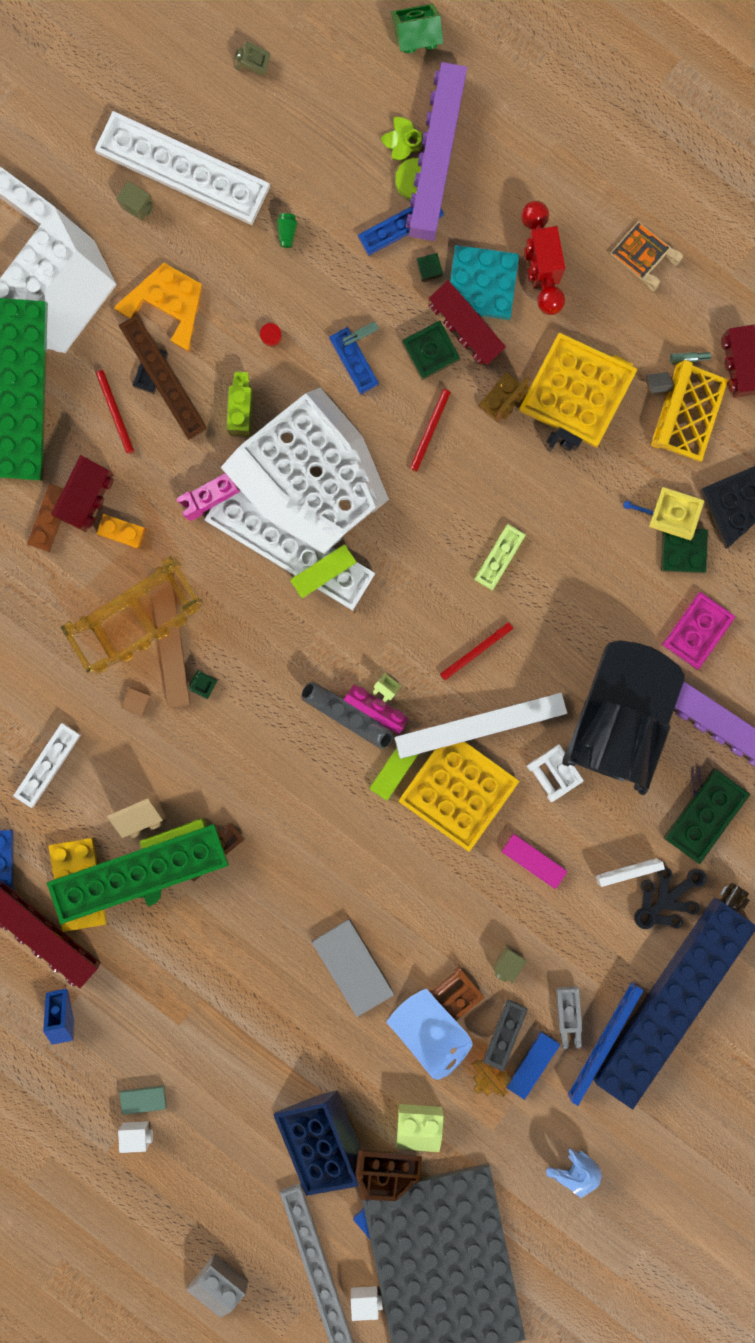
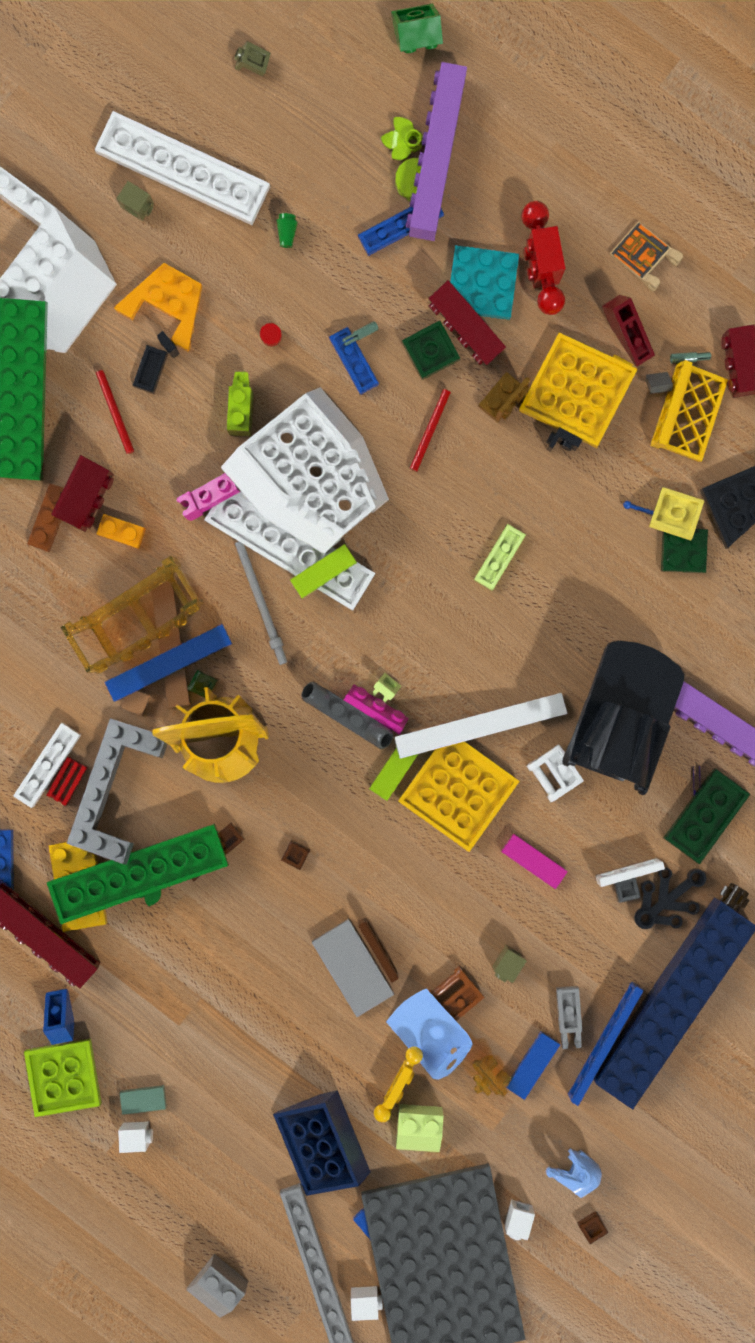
tan slope [107,795,167,839] -> none
reddish brown tile [118,315,207,440] -> none
lime tile [140,818,207,849] -> none
reddish brown wedge [355,1149,422,1201] -> none
dark green tile [416,253,443,281] -> none
red bar [440,622,514,681] -> none
dark grey tile [482,999,528,1072] -> none
dark pink tile [662,592,736,670] -> none
none -> lime plate [24,1038,102,1117]
none -> red tile [46,757,88,806]
none -> plate [67,718,168,864]
none -> blue tile [105,624,233,702]
none -> yellow piece [152,687,269,783]
none -> black tile [157,331,180,358]
none -> light grey bar [235,542,288,665]
none -> reddish brown tile [281,840,310,870]
none -> reddish brown tile [358,918,399,983]
none -> yellow plate [374,1046,423,1123]
none -> white brick [504,1199,535,1240]
none -> reddish brown tile [577,1211,608,1244]
none -> dark red slope [602,295,655,367]
none -> dark grey tile [614,877,641,903]

